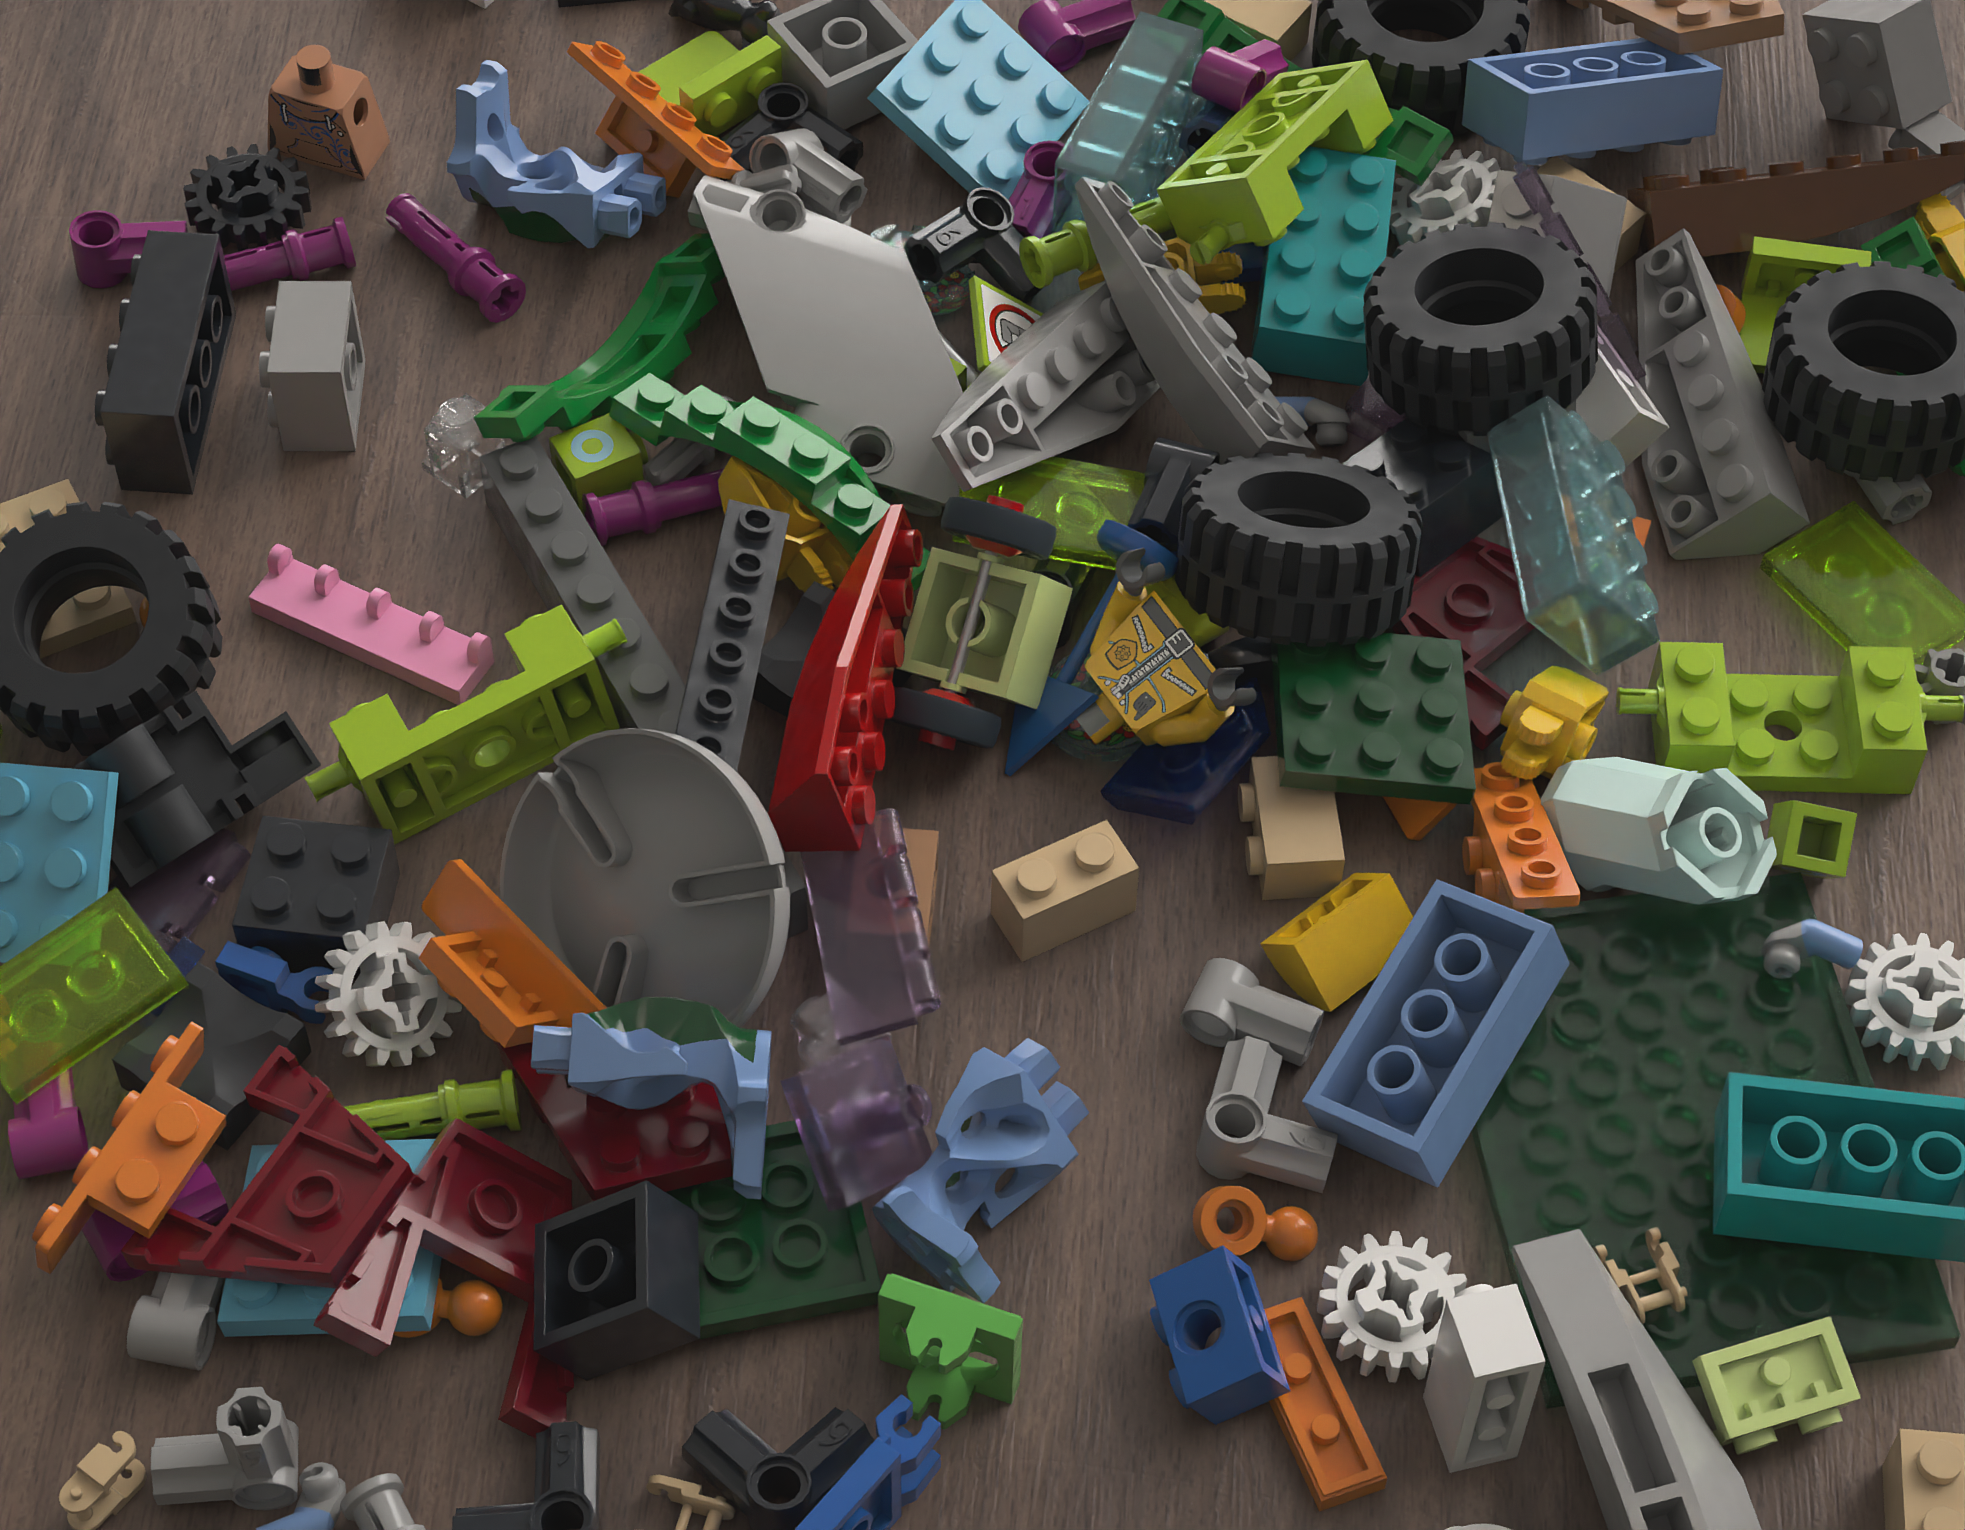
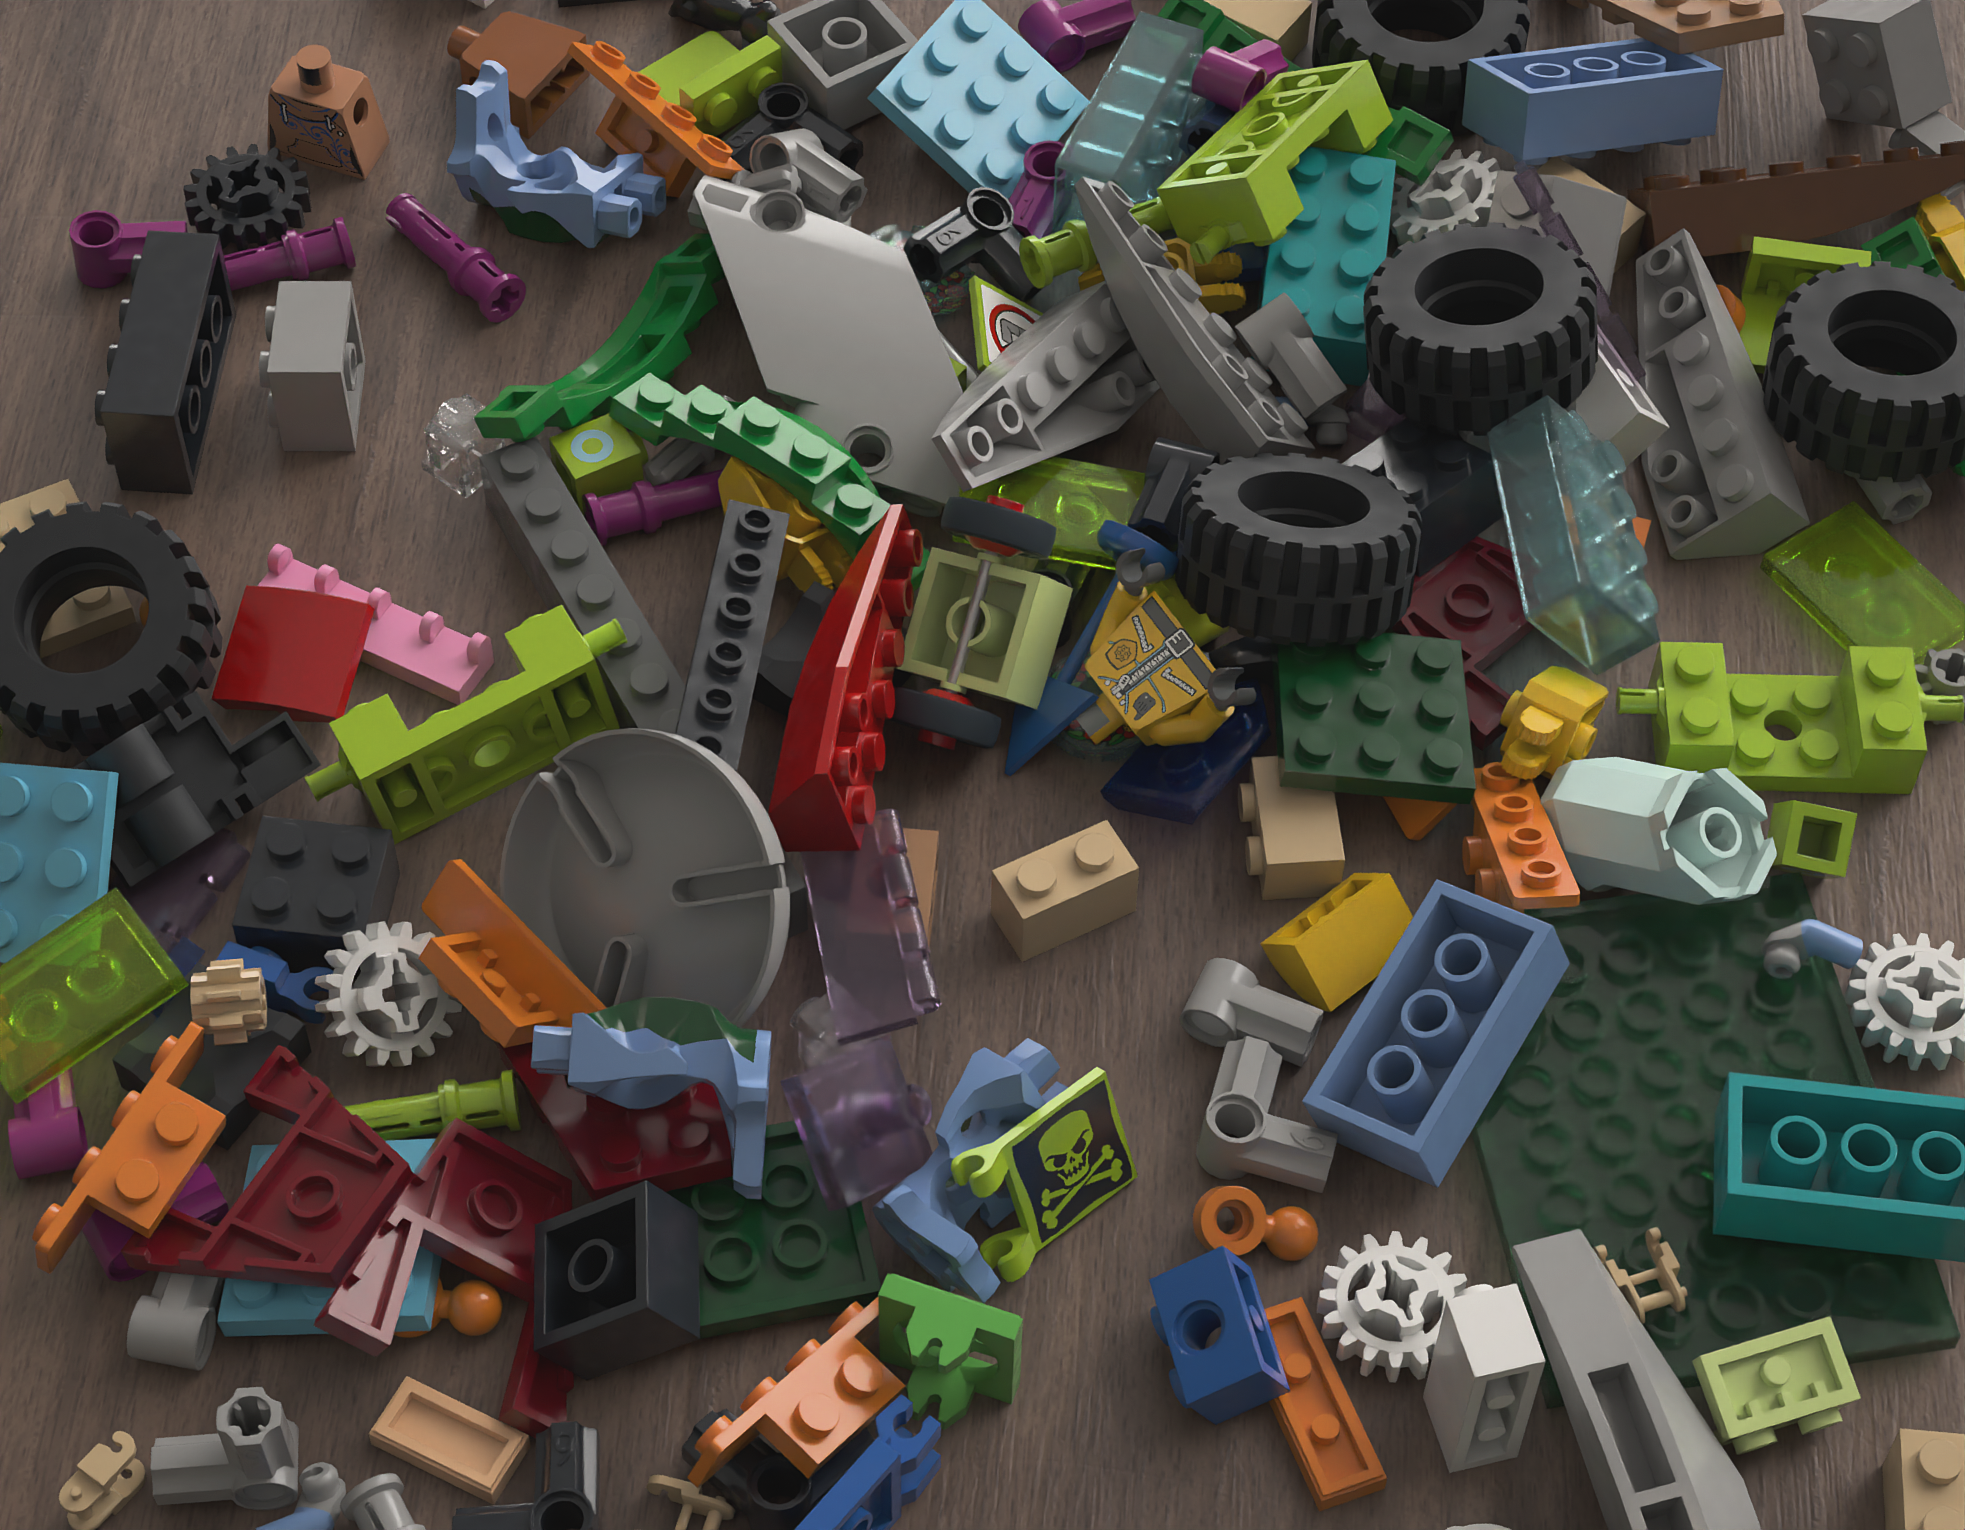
none -> tan gear [190,958,267,1046]
none -> red slope [211,585,375,723]
none -> light nougat tile [369,1376,531,1505]
none -> dark orange torso [447,11,590,139]
none -> orange bracket [687,1297,906,1488]
none -> lime flag [951,1067,1138,1282]
none -> light grey piece [1234,292,1347,421]

